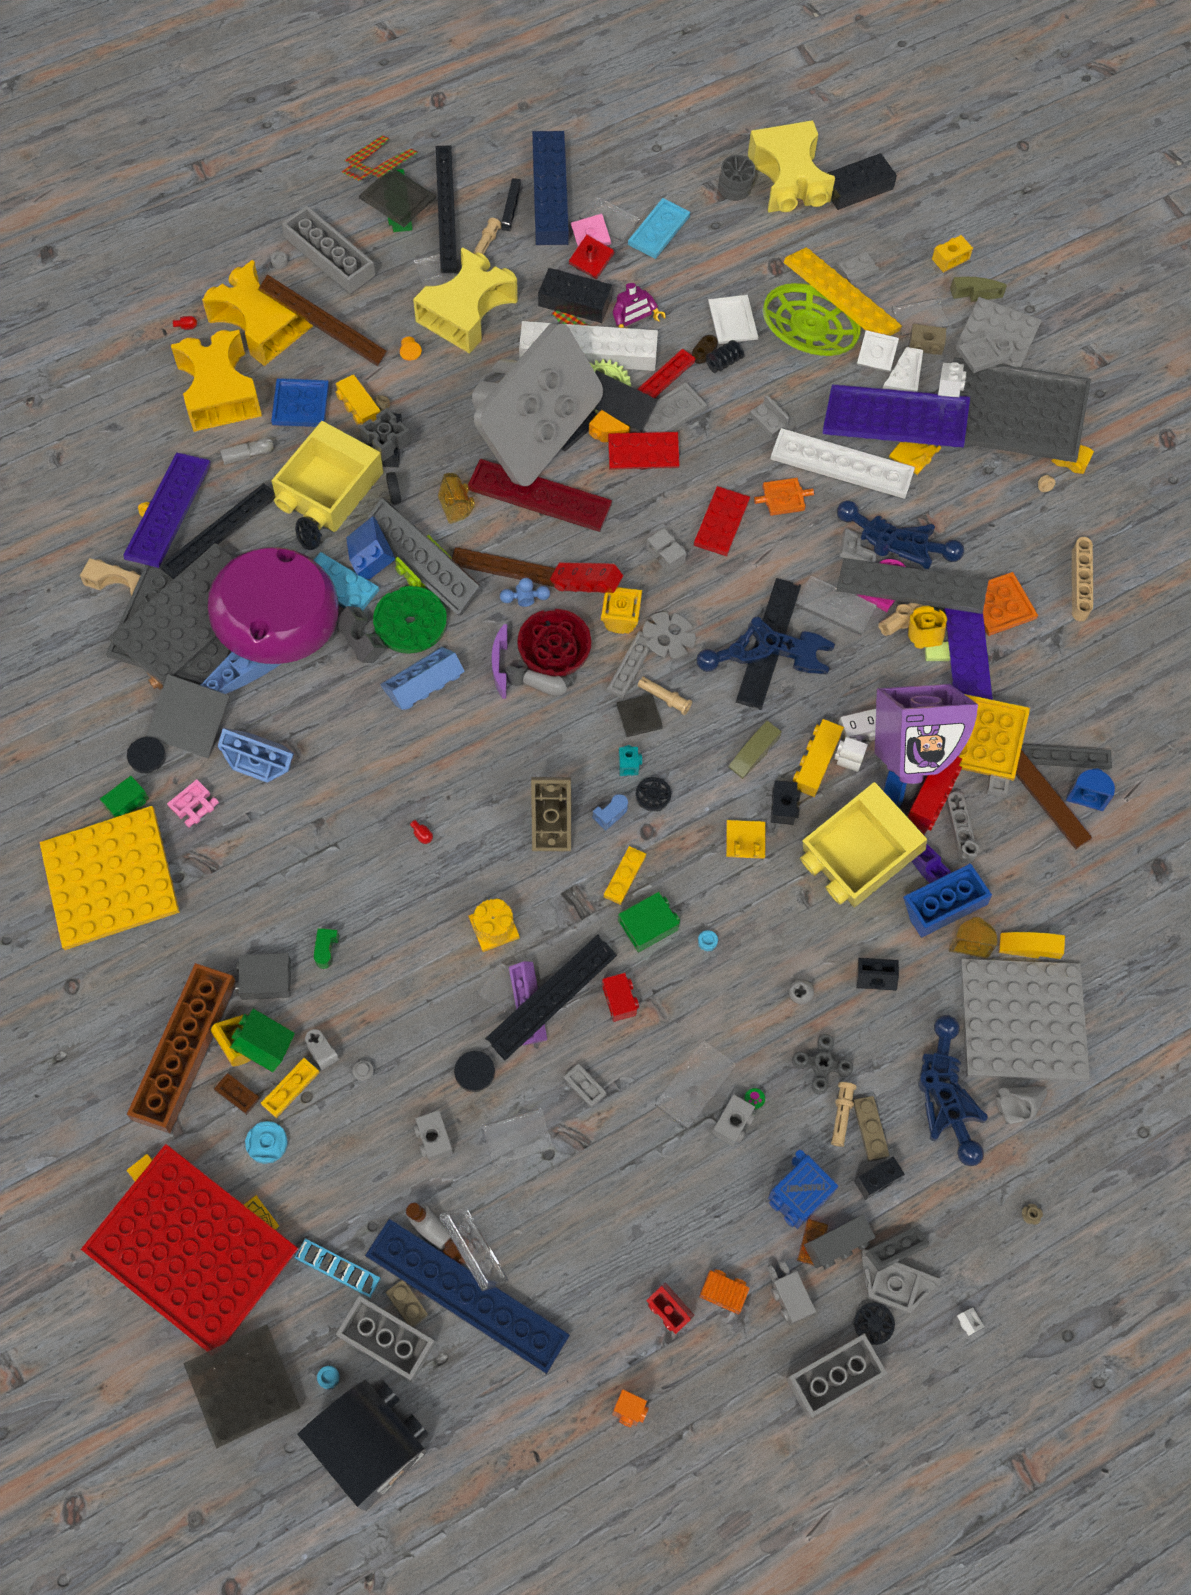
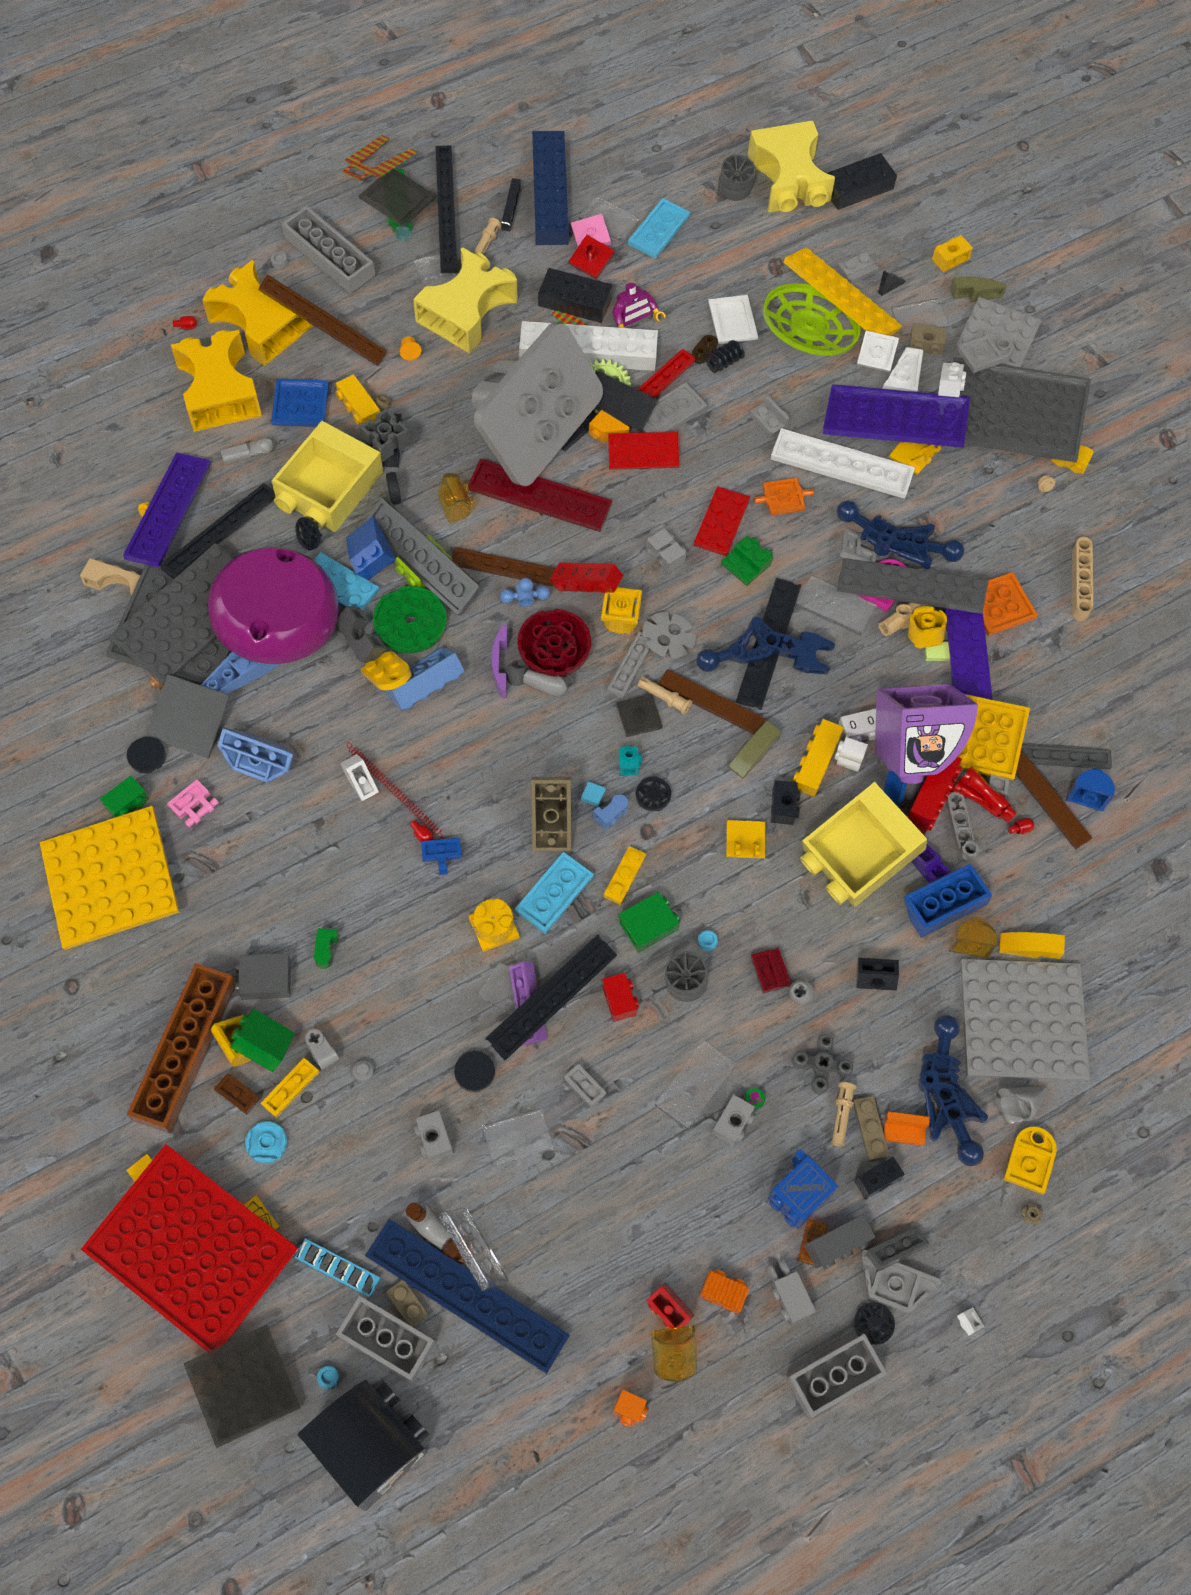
none -> white slope [340,754,379,801]
none -> red piece [347,742,444,839]
none -> yellow plate [360,650,411,690]
none -> clear light blue plate [396,226,412,241]
none -> blue plate [421,838,462,875]
none -> medium azure plate [514,852,594,935]
none -> medium azure tile [581,782,606,807]
none -> clear yellow brick [651,1325,697,1382]
none -> reddish brown tile [658,669,765,735]
none -> dark grey wheel [665,951,708,1002]
none -> green plate [721,536,773,586]
none -> dark red plate [750,947,791,994]
none -> black tile [878,270,906,296]
none -> orange panel [884,1111,929,1146]
none -> red piece [951,766,1017,823]
none -> yellow plate [1003,1127,1057,1195]
none -> red cylinder [1008,818,1034,835]

